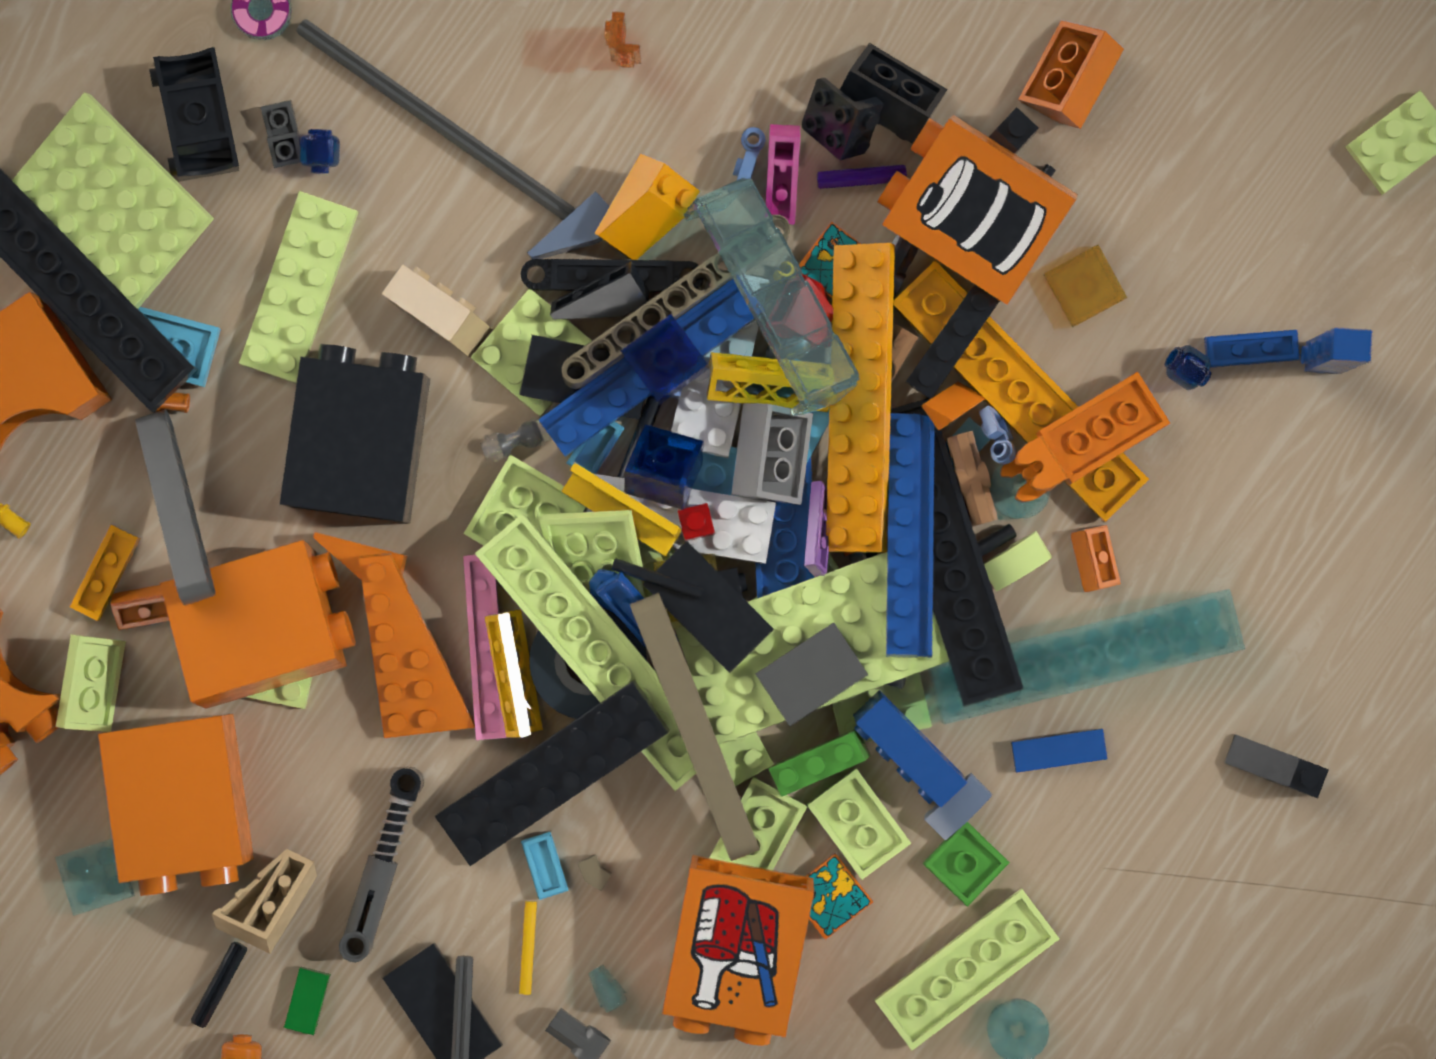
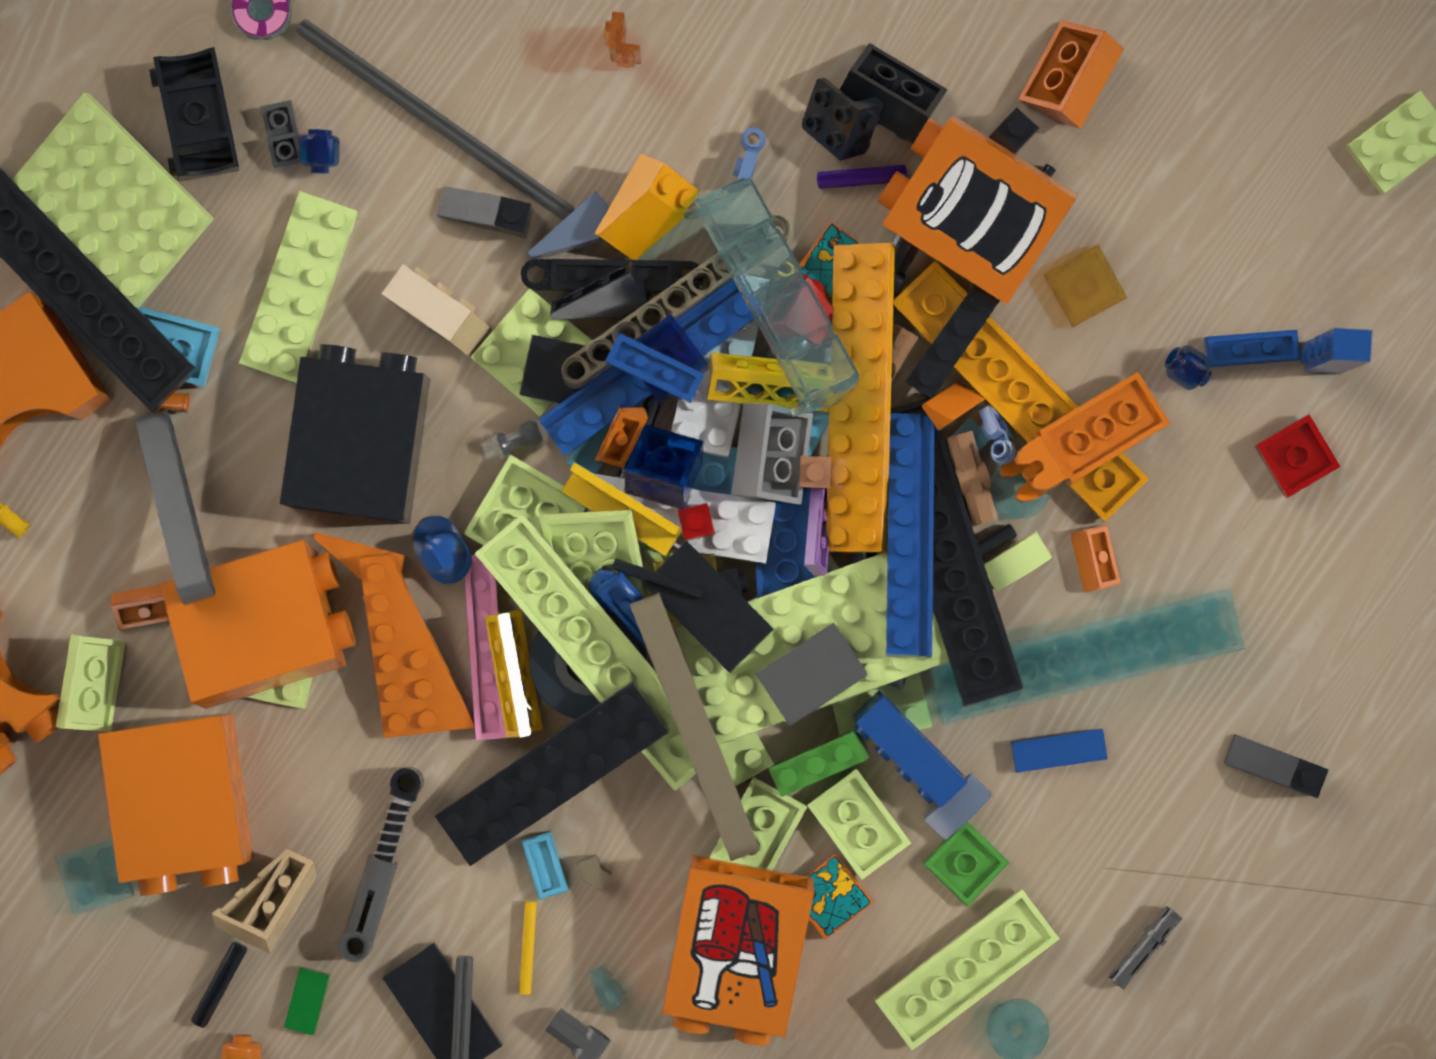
light orange plate [70,525,141,621] -> none
dark pink slope [765,124,800,225] -> none
none -> blue piece [413,516,472,584]
none -> slope [437,186,534,239]
none -> orange slope [595,407,648,468]
none -> blue plate [605,333,705,404]
none -> nougat plate [799,456,831,488]
none -> dark grey pin [1108,906,1183,990]
none -> red plate [1255,414,1341,498]

